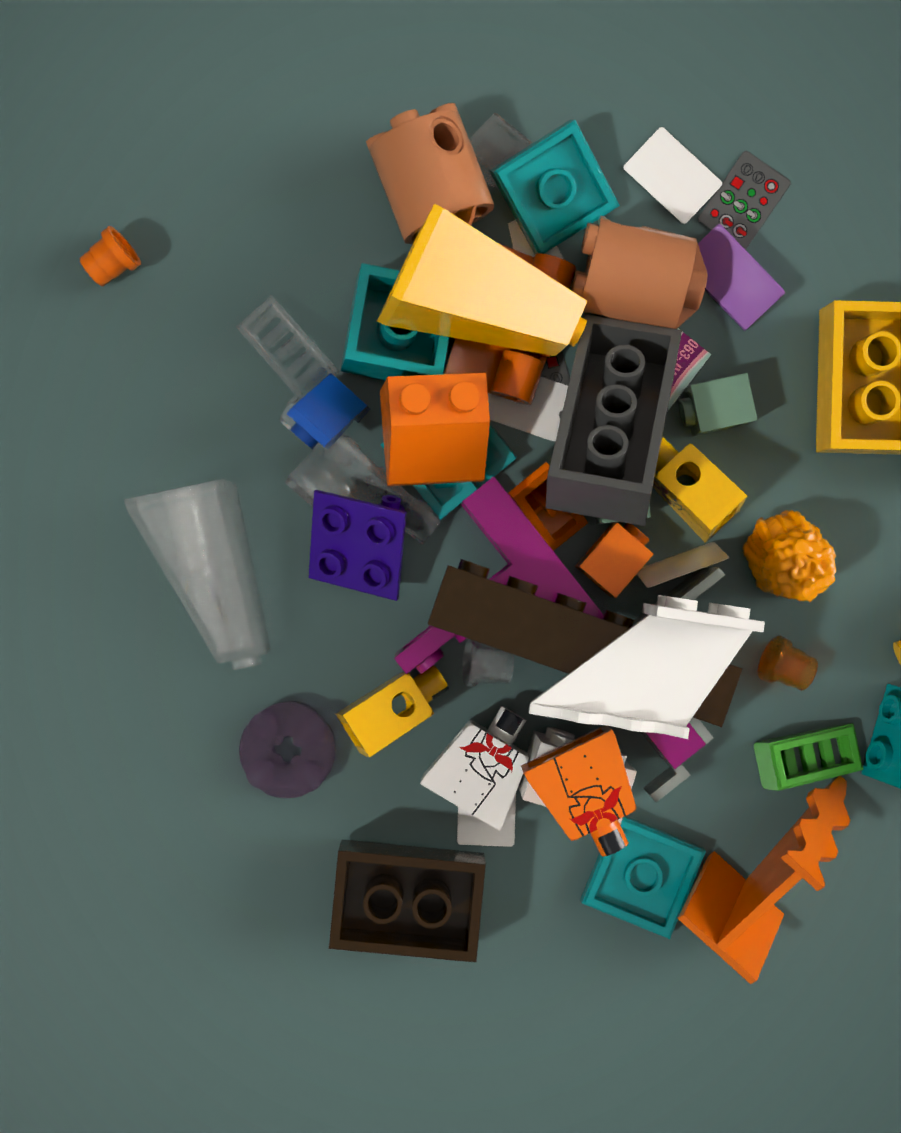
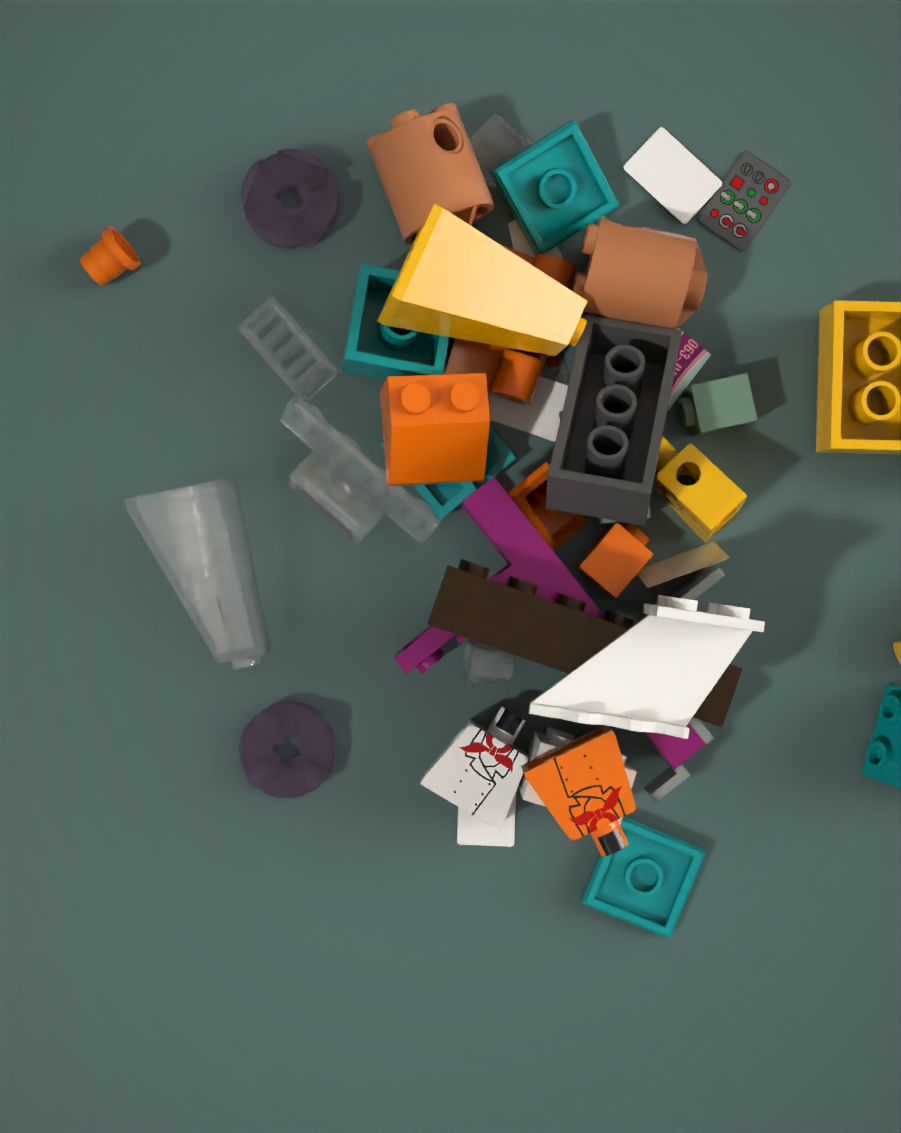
blue slope [286,373,370,449] -> none
dark purple hinge [309,490,407,601] -> none
dark brown brick [329,840,486,962] -> none
yellow torso [335,665,449,757] -> none
orange piece [678,776,851,984] -> none
medium lavender slope [698,224,785,331] -> none
light orange hair [742,510,836,602] -> none
bright green slope [754,723,863,791] -> none
clear orange piece [758,635,818,691] -> none
none -> clear purple plate [241,148,339,249]

